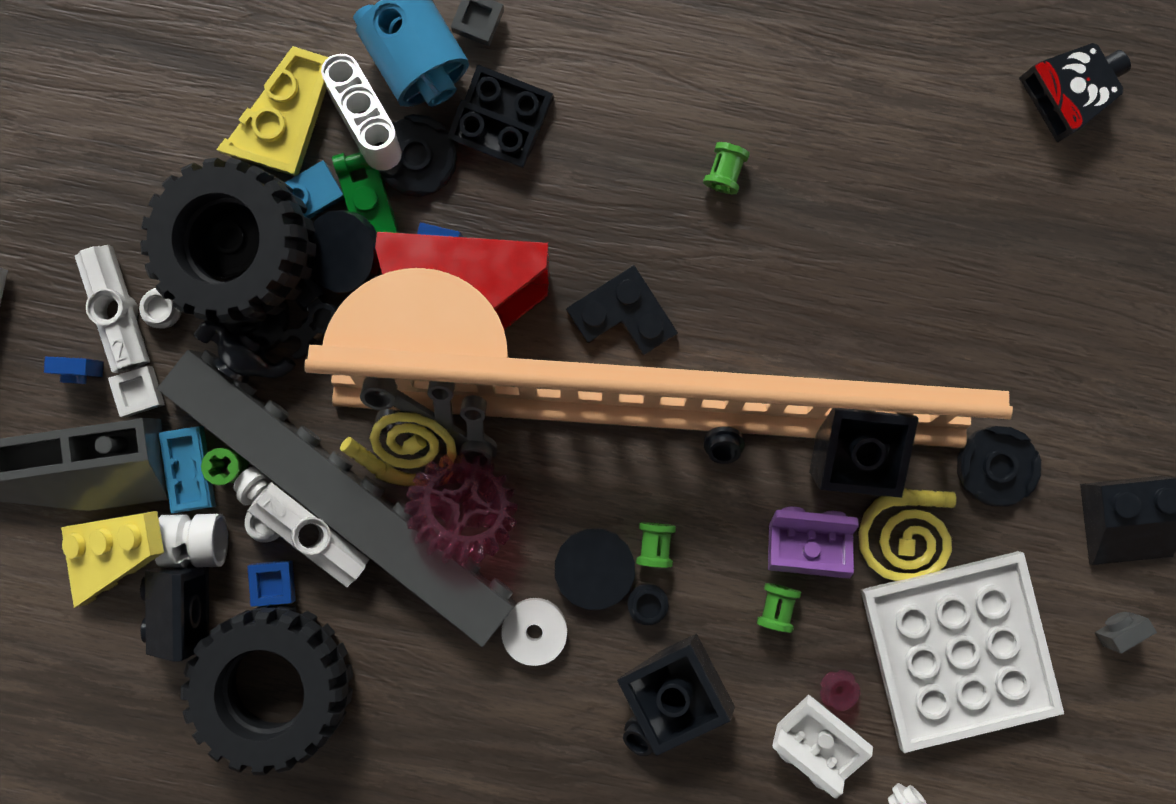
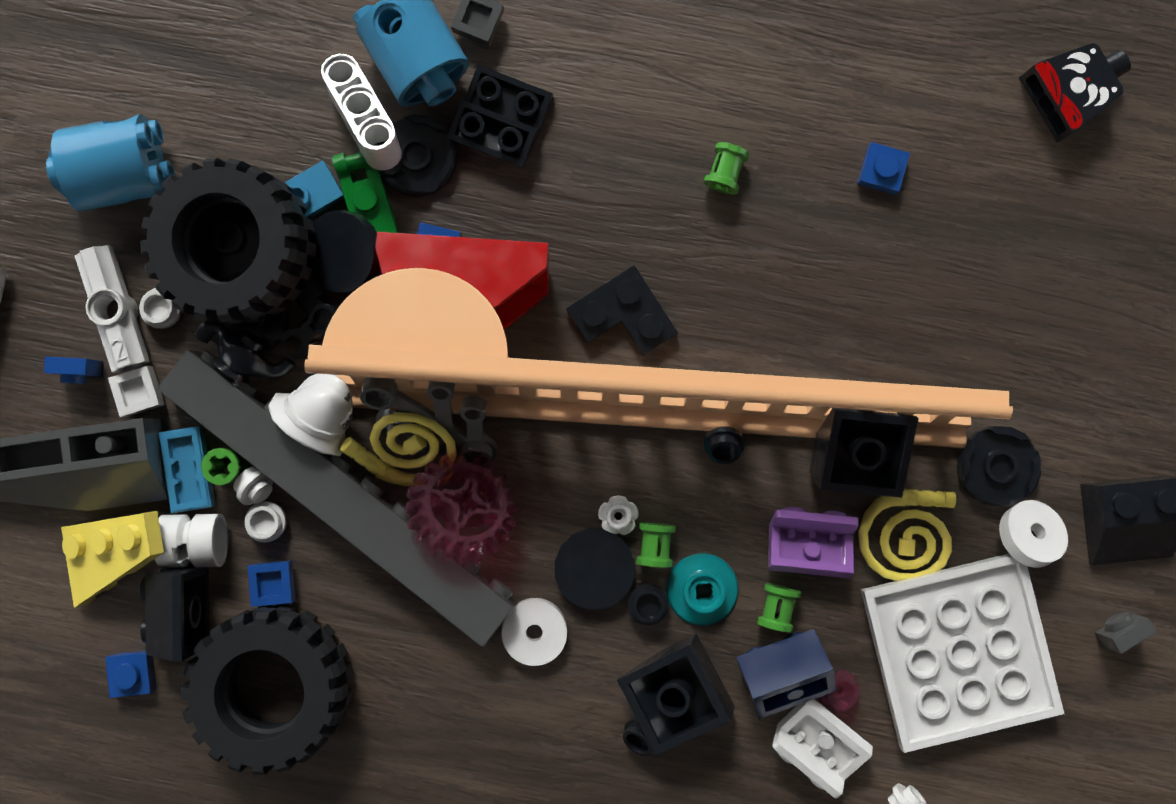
light yellow wing [216,46,329,176] -> none
white piece [247,482,370,587] -> none
none -> dark azure cylinder [46,114,175,212]
none -> blue plate [105,650,156,698]
none -> white piece [268,374,353,456]
none -> white plate [598,495,639,535]
none -> teal piece [666,553,739,626]
none -> dark blue brick [736,629,837,719]
none -> blue plate [857,142,910,195]
none -> white piece [999,500,1068,568]

